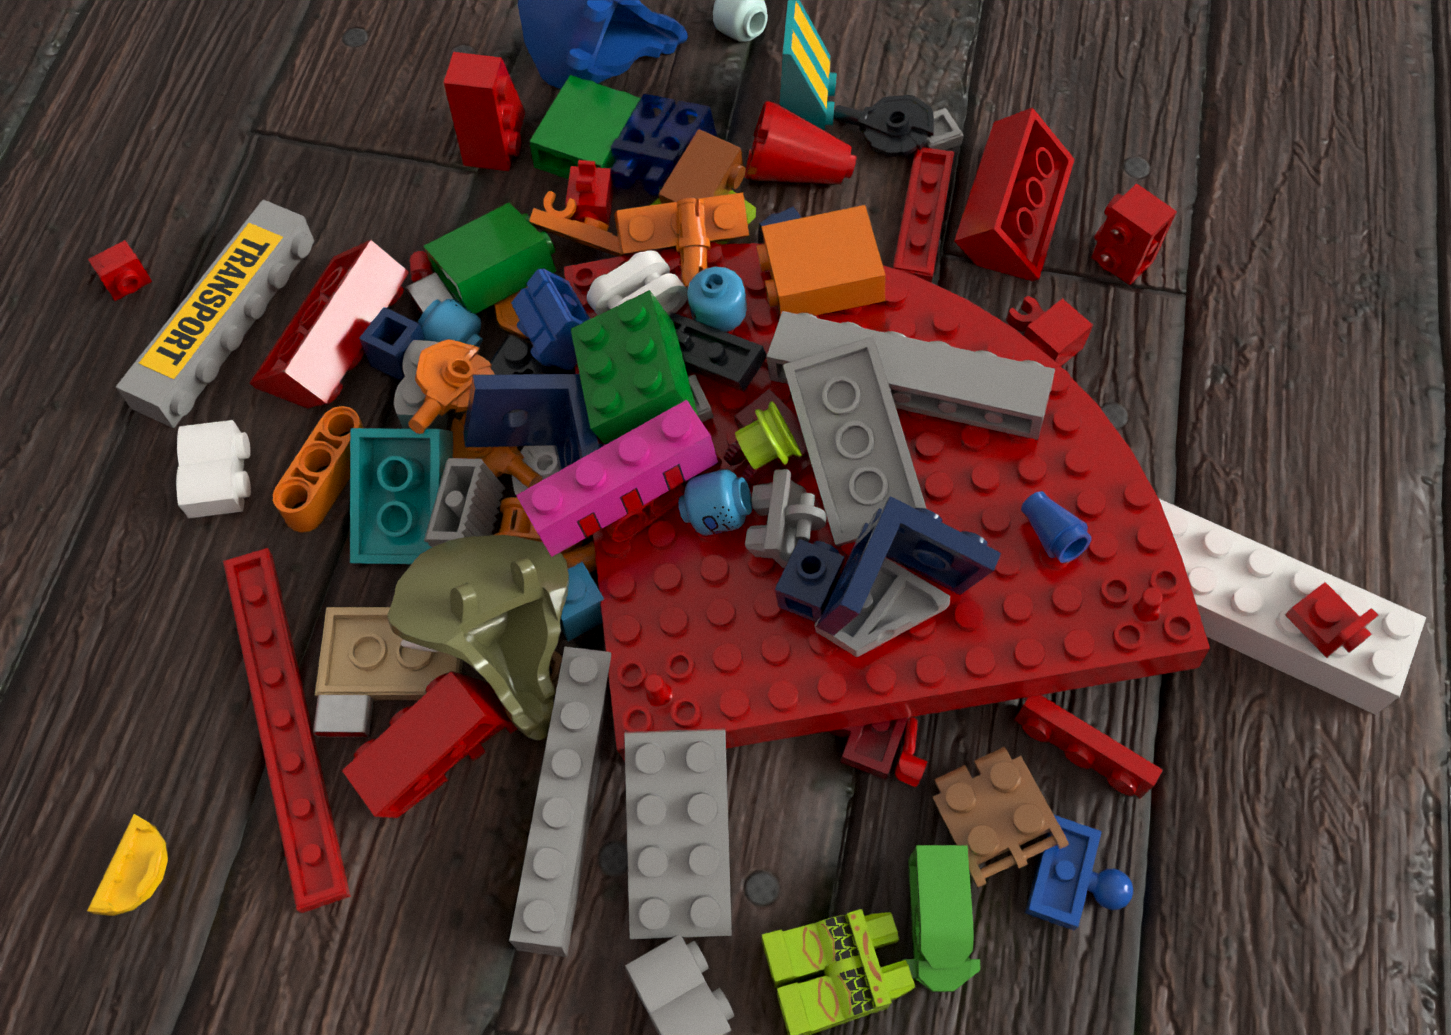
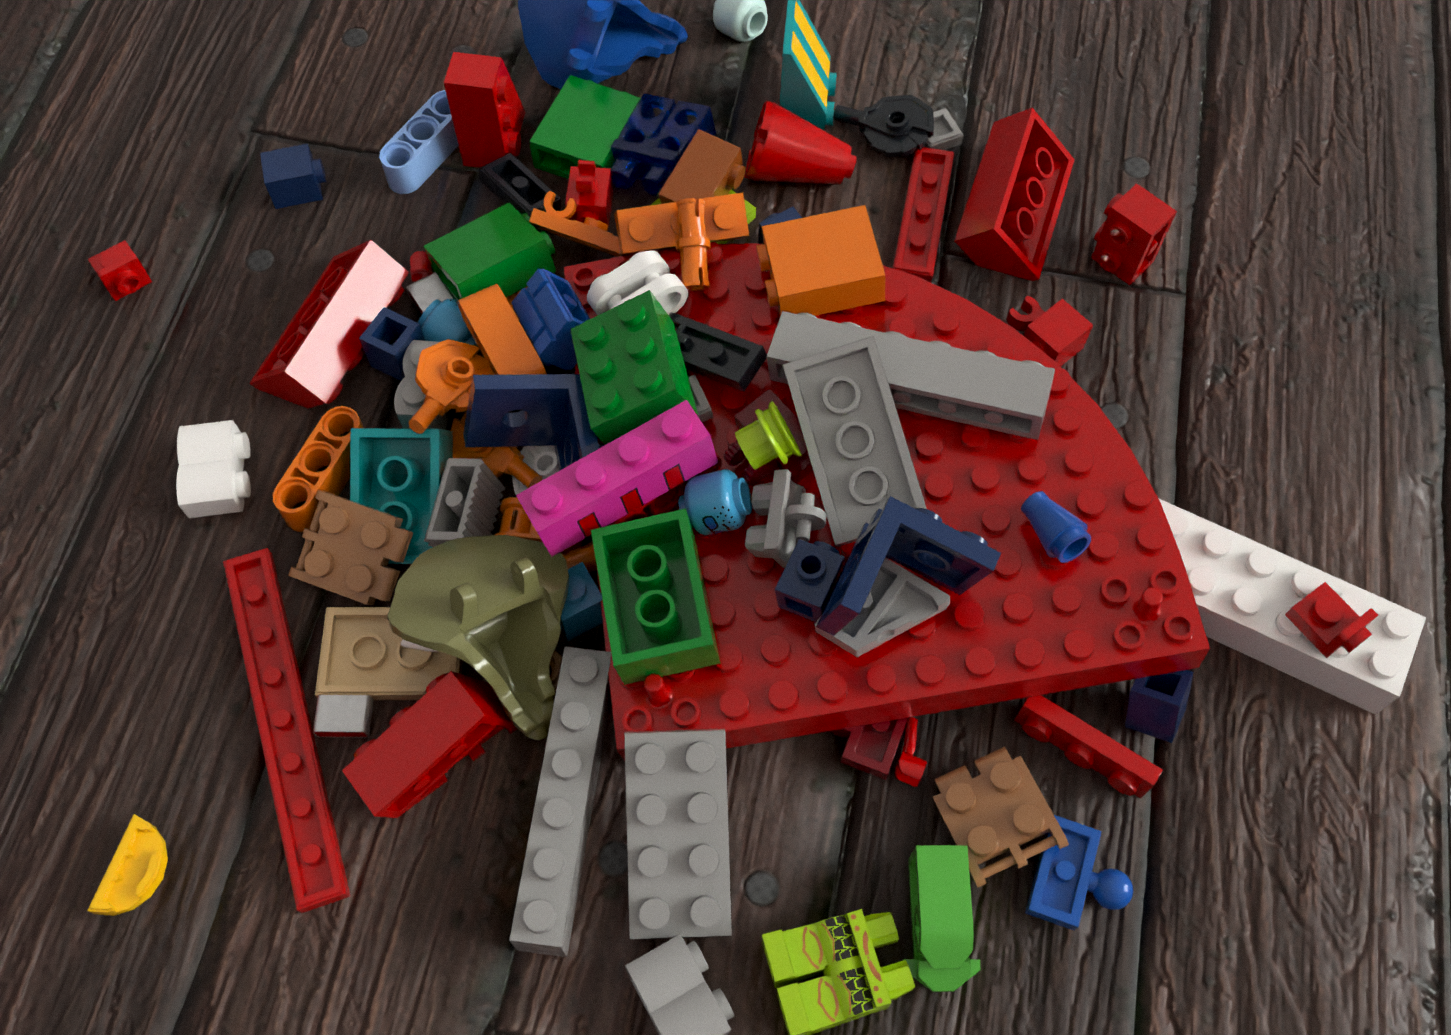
light grey brick [116,199,315,428] -> none
dark azure head [687,267,747,332] -> none
none -> dark blue brick [260,144,327,209]
none -> medium nougat plate [288,489,414,605]
none -> light blue beam [379,90,459,194]
none -> orange beam [457,284,547,375]
none -> black brick [479,153,561,231]
none -> green brick [591,508,721,685]
none -> dark blue brick [1125,670,1194,743]

